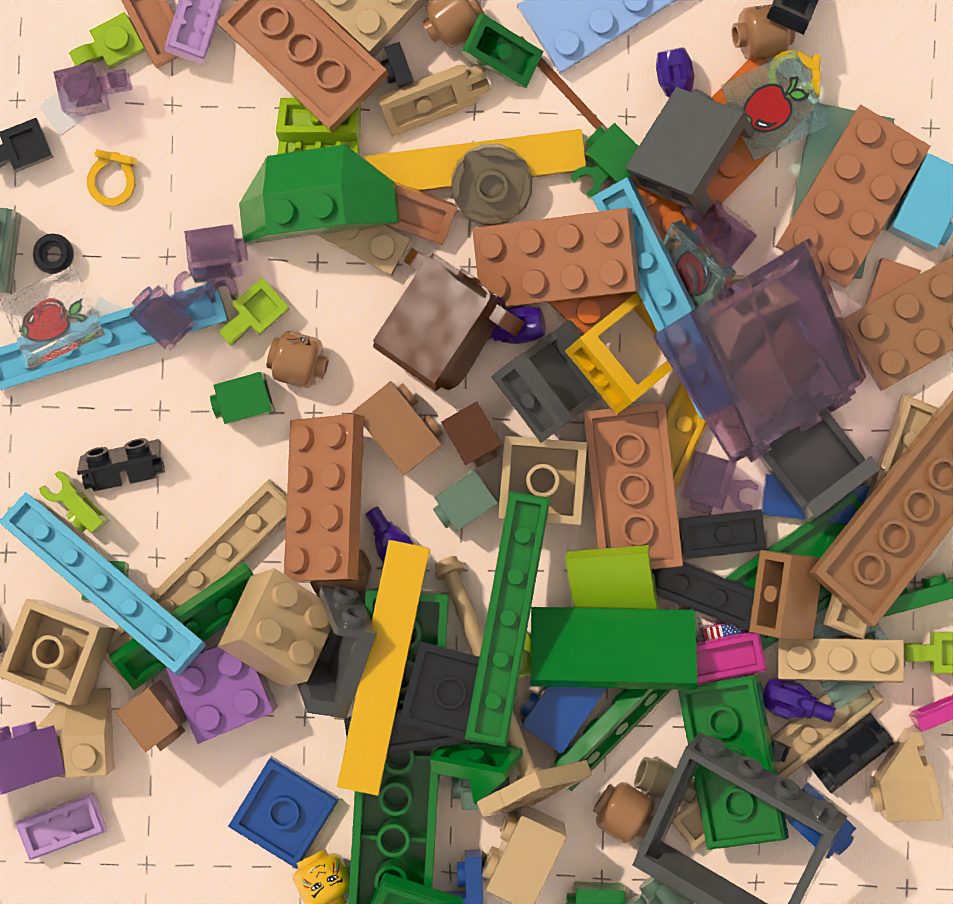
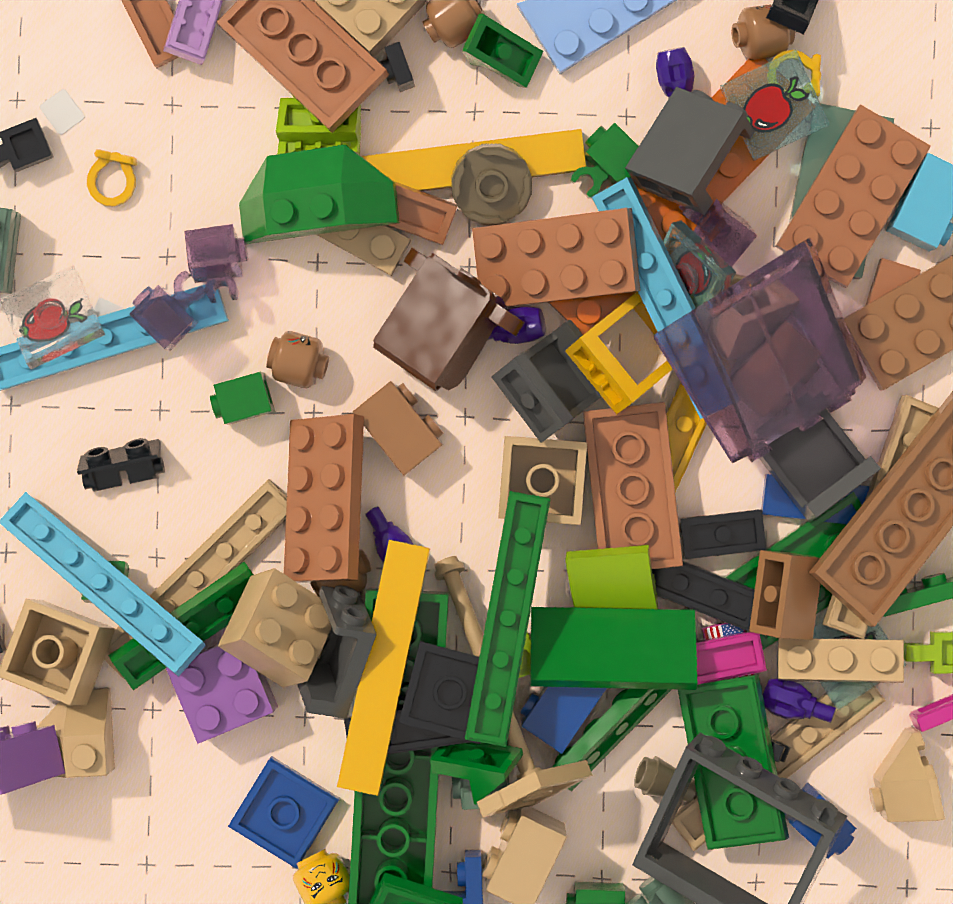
lavender plate [15,792,108,861] -> none
black plate [33,233,74,274] -> none
lime plate [39,471,110,533] -> none
clear purple brick [53,62,133,119] -> none
lime plate [68,12,146,72] -> none
medium nougat brick [115,679,187,753] -> none
lime plate [219,277,290,346] -> none
tan hinge [377,65,490,137] -> none
sand green brick [433,469,498,531] -> none
reddish brown brick [441,401,502,468] -> none
dark orange piece [521,36,608,130] -> none
medium nougat head [592,782,654,844] -> none
clear purple brick [680,451,759,515] -> none
black hinge [807,713,894,794] -> none

